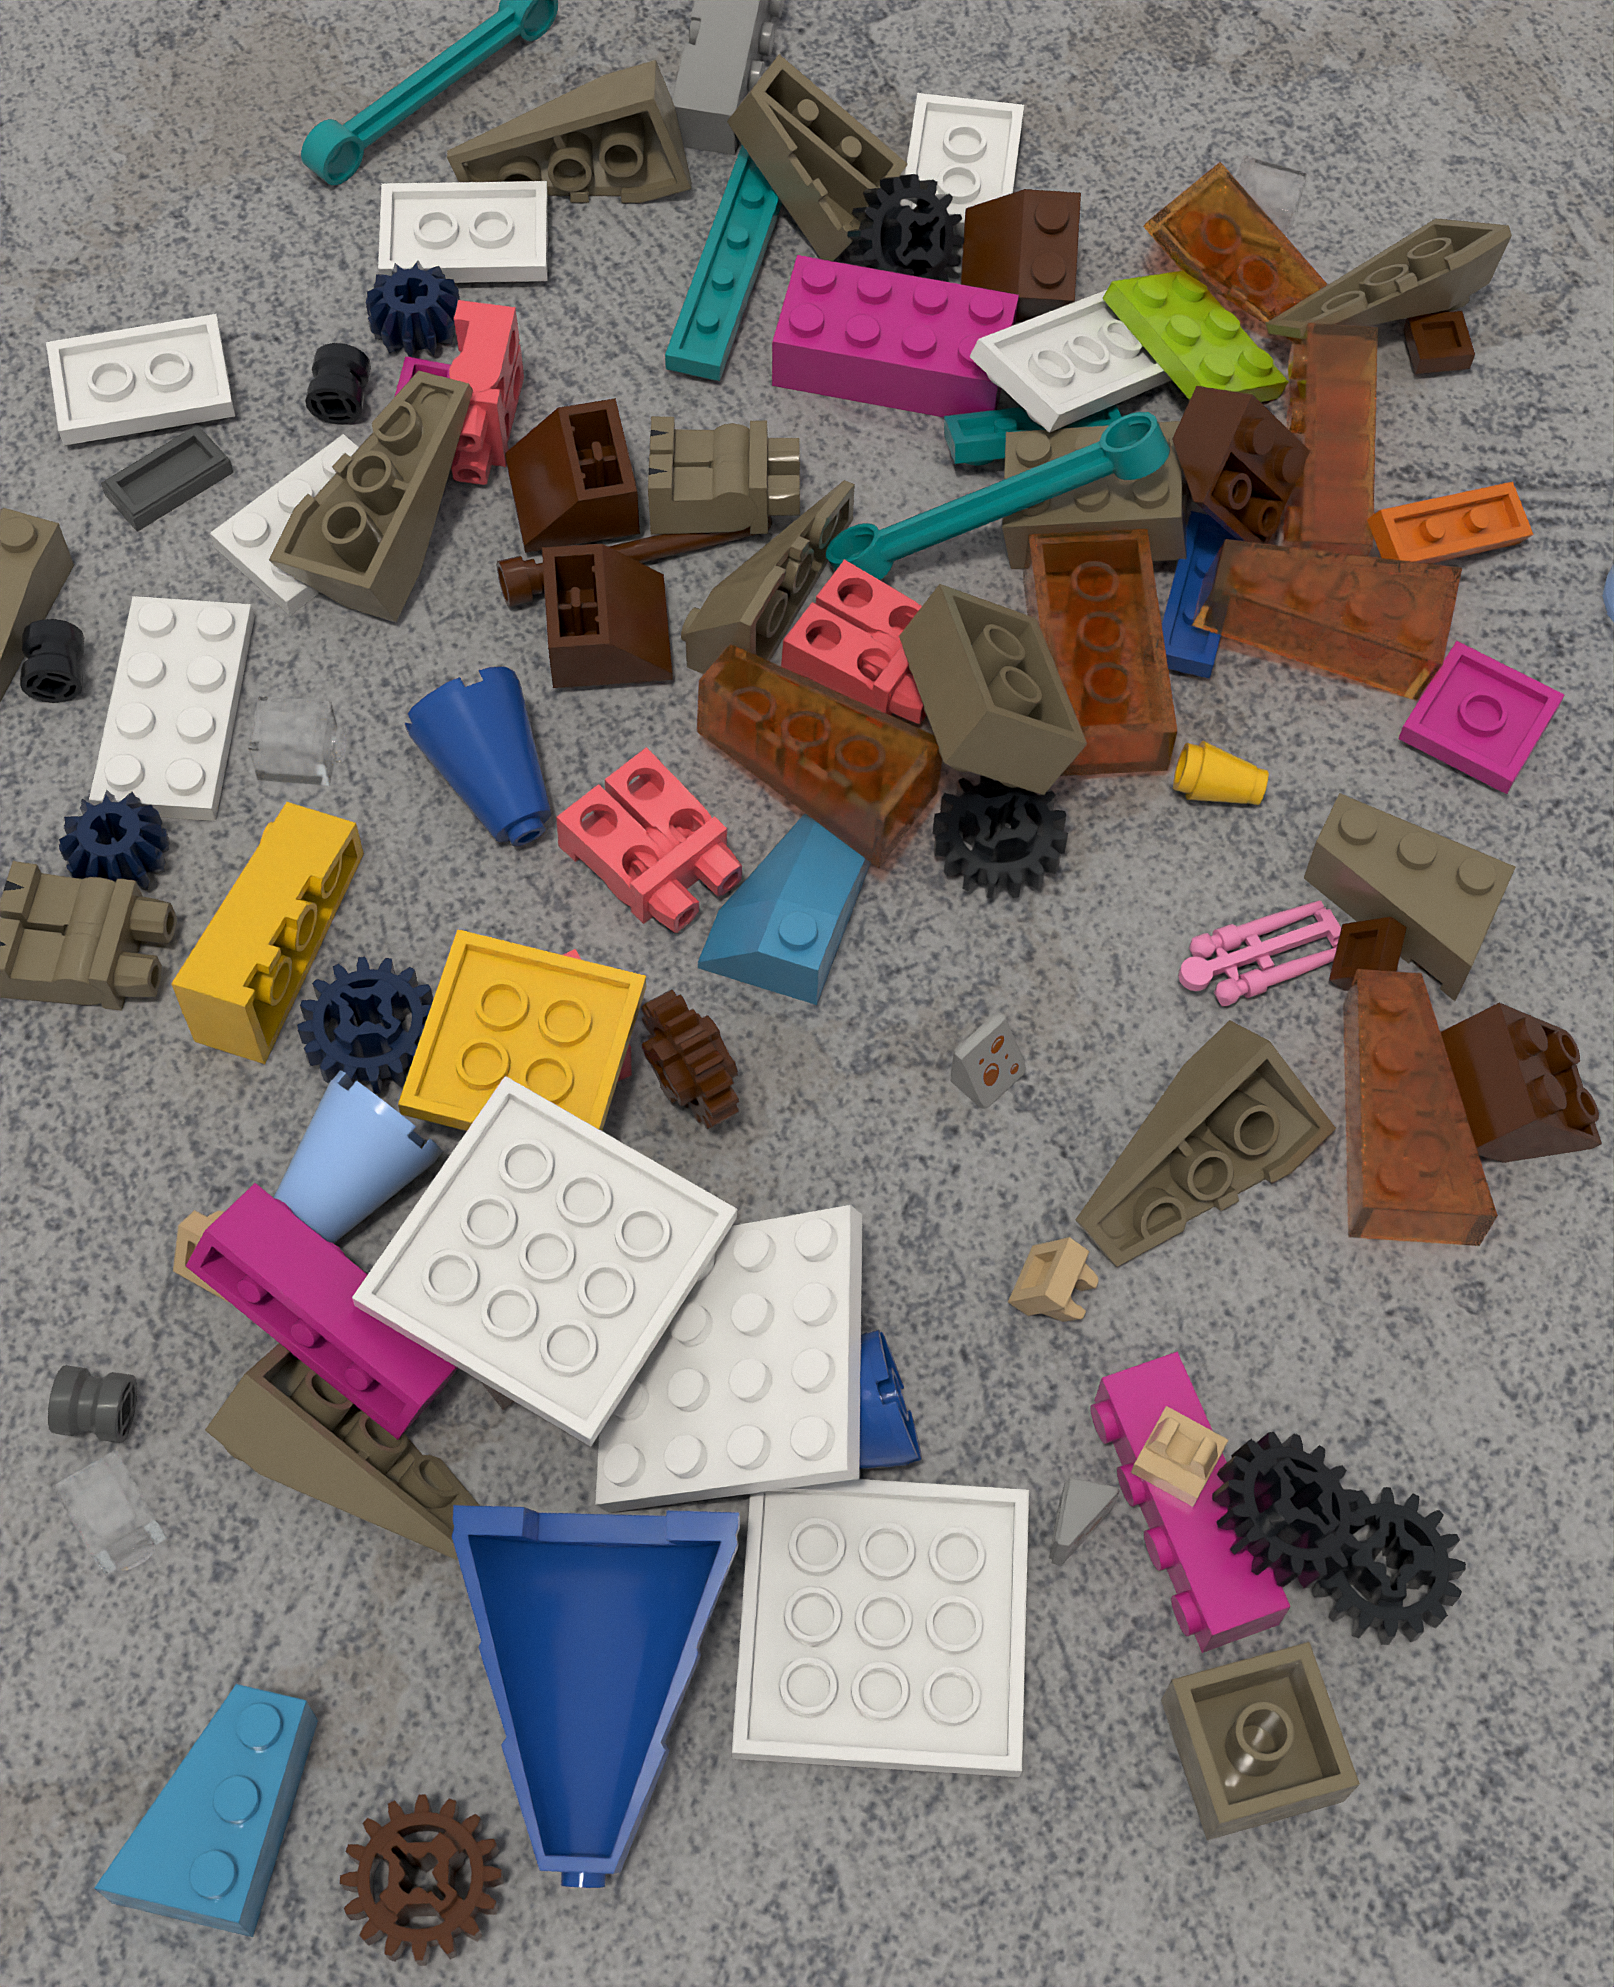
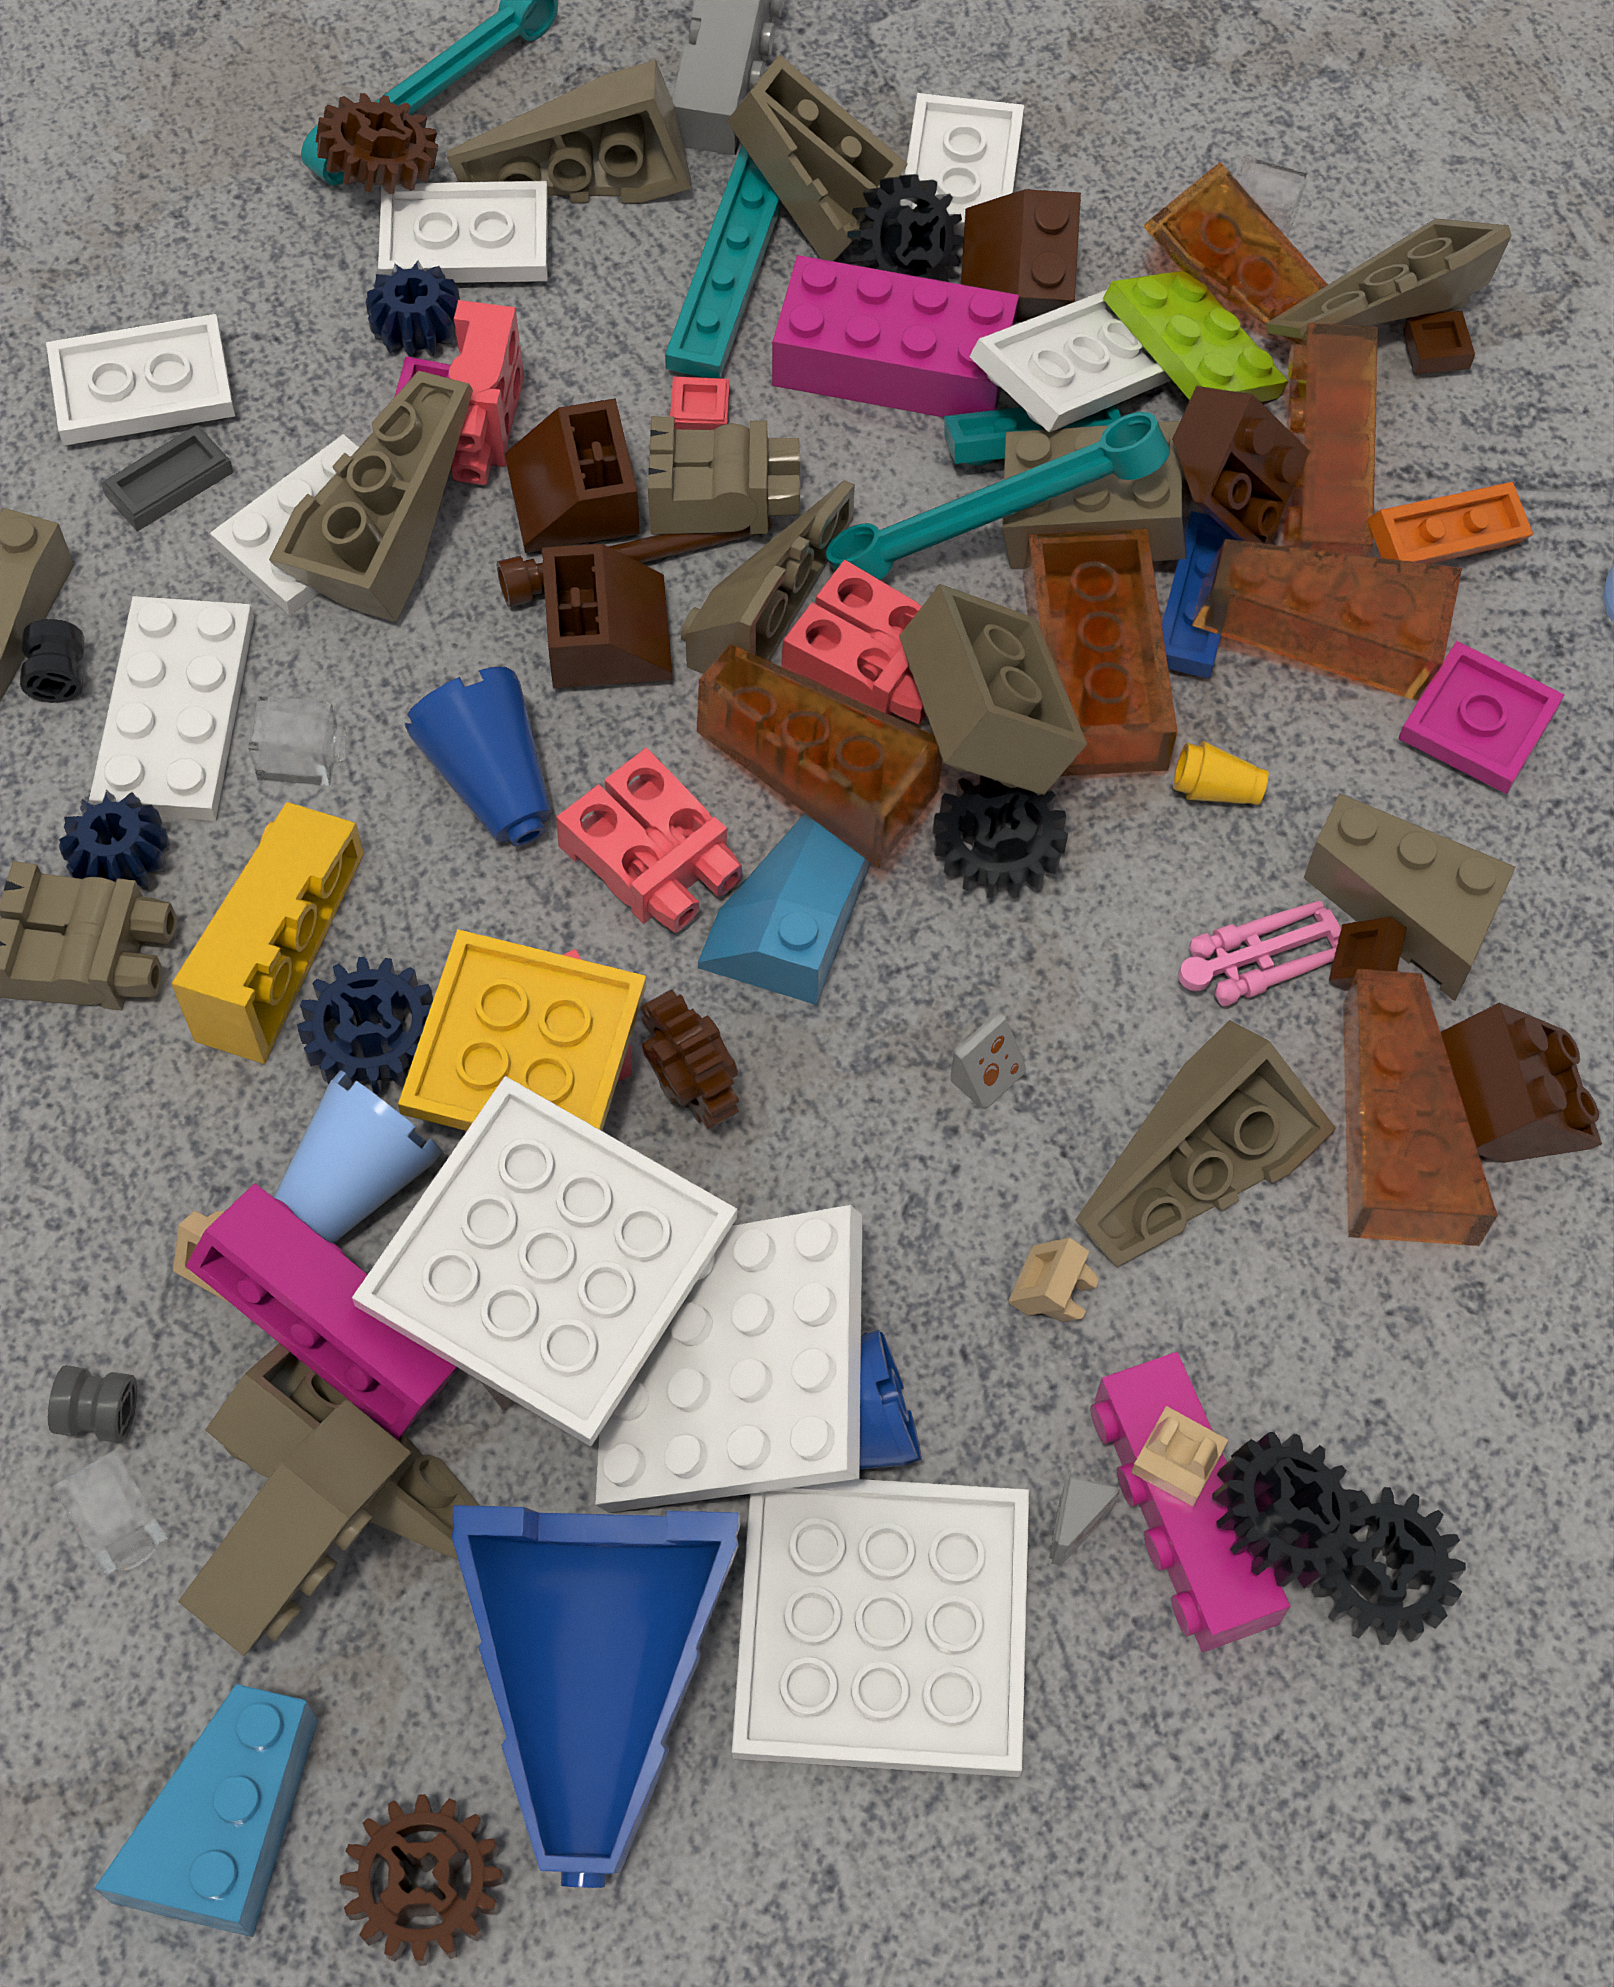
black wheel [305,343,371,425] -> none
dark tan brick [1161,1642,1360,1840] -> none
none -> dark tan wedge [178,1399,411,1656]
none -> reddish brown gear [316,93,438,194]
none -> coral tile [670,377,730,430]

